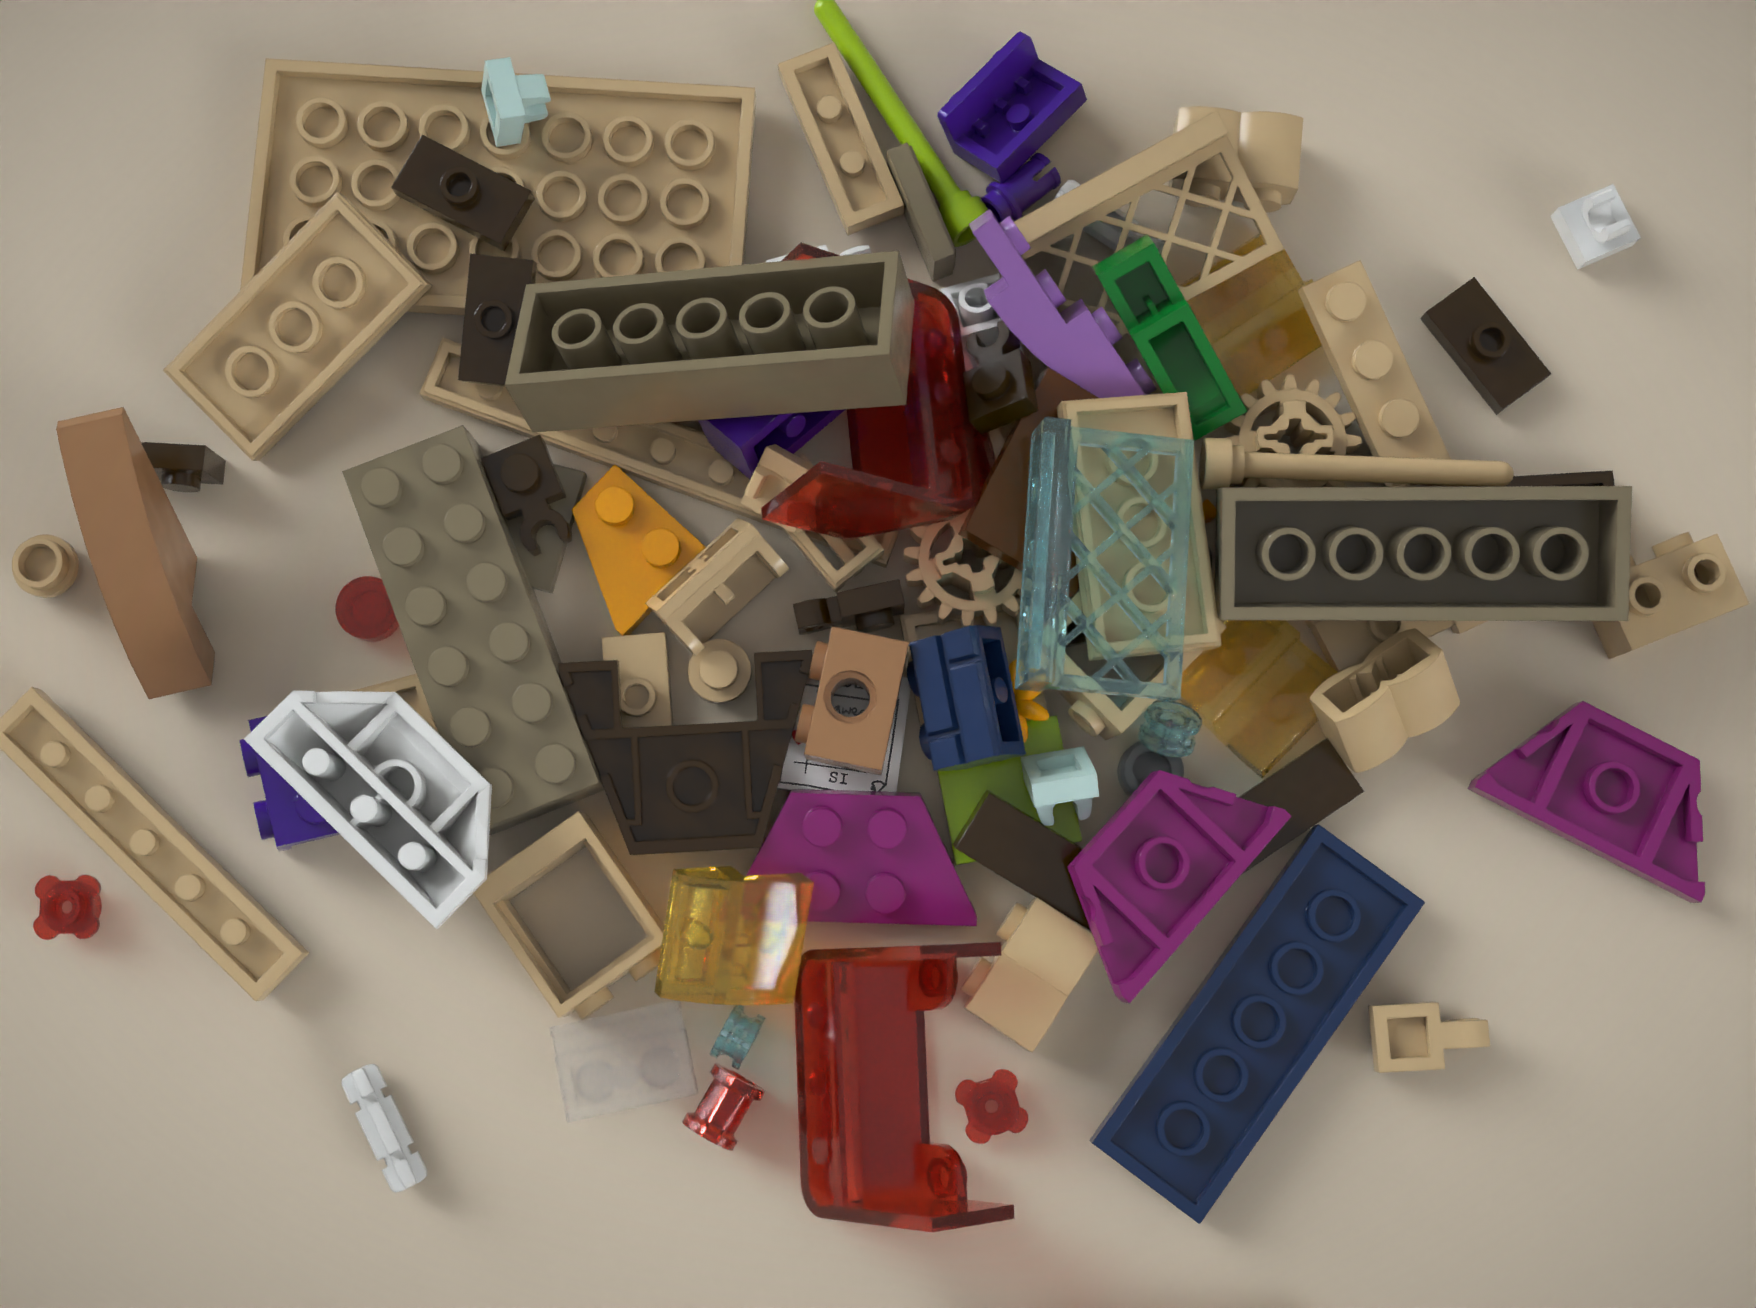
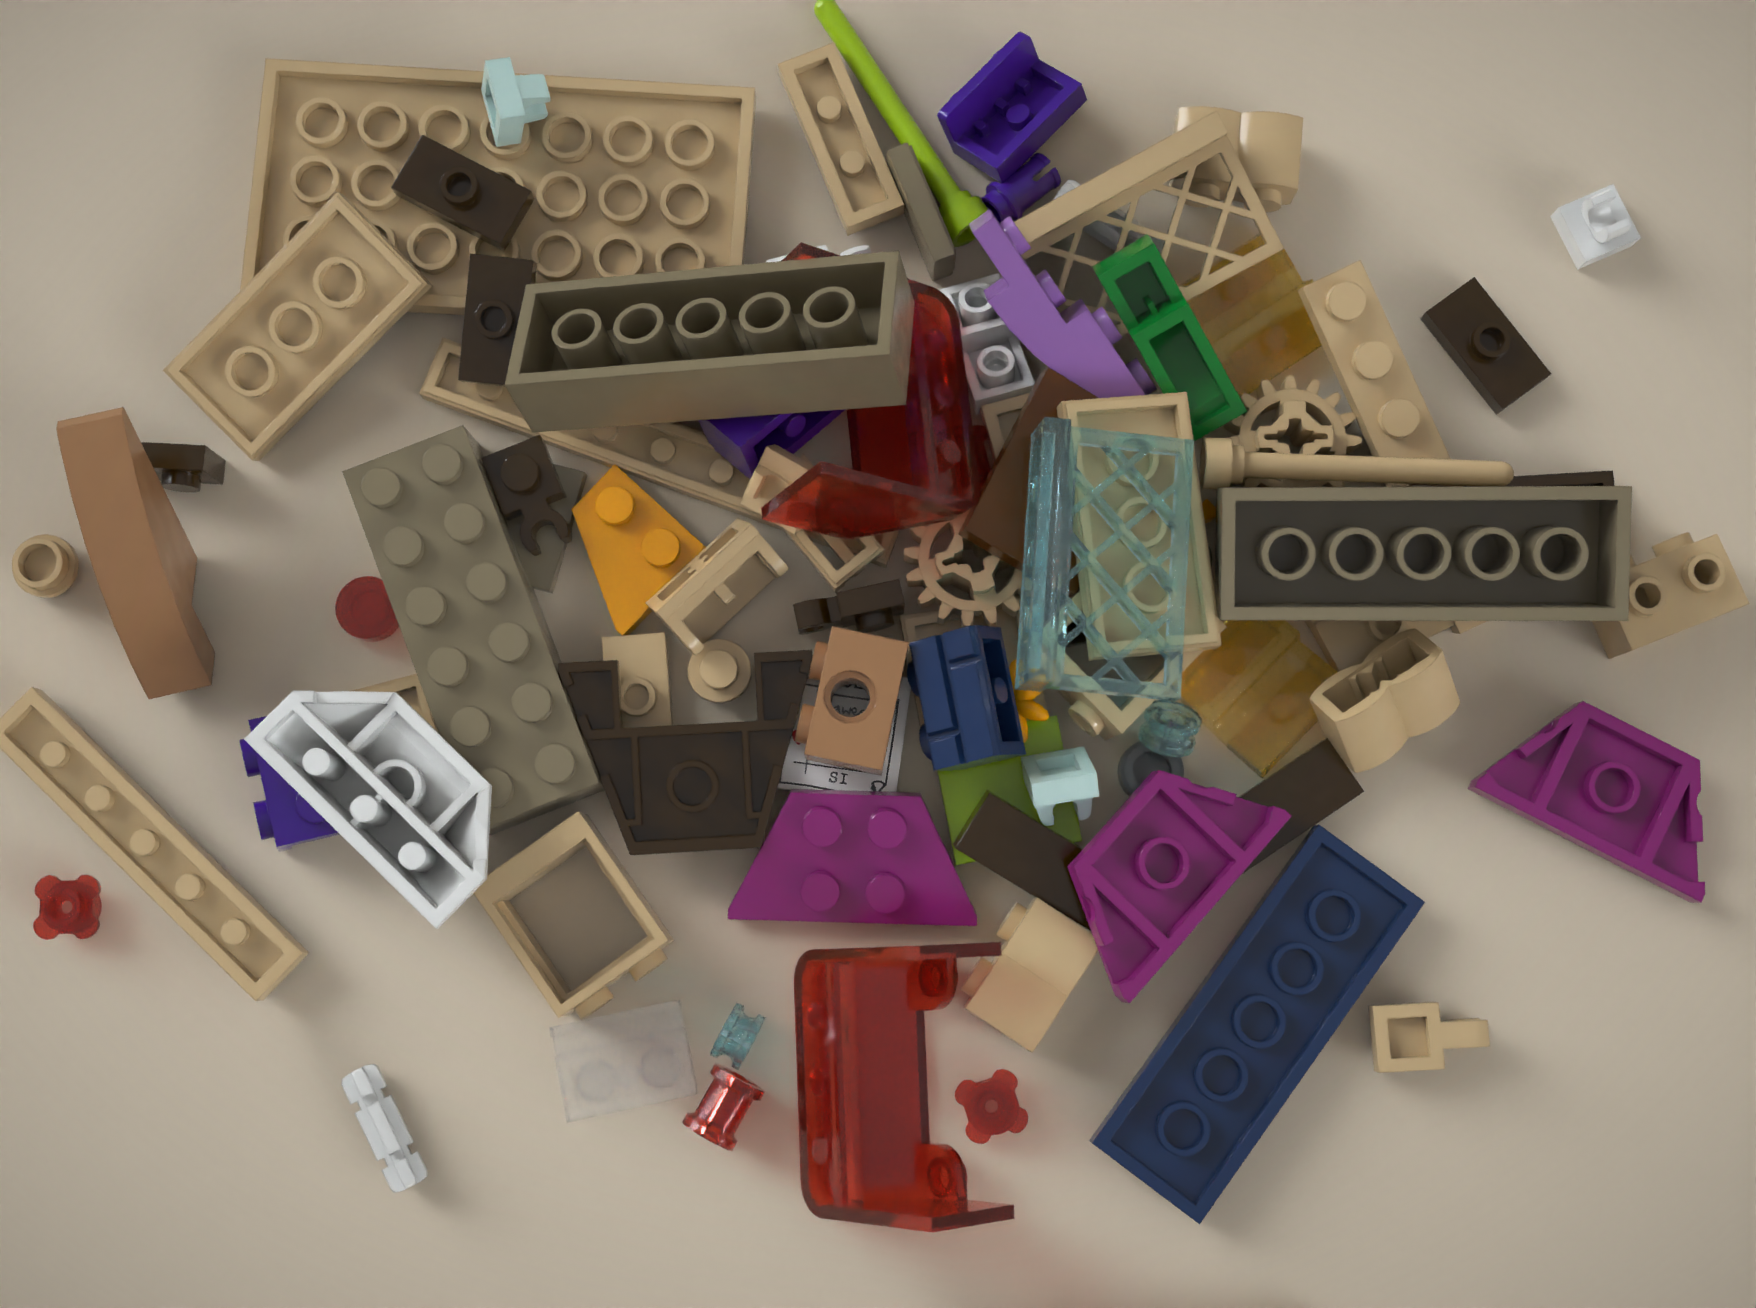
clear yellow slope [654,866,814,1005] -> none
dark brown plate [963,321,1039,435] -> none

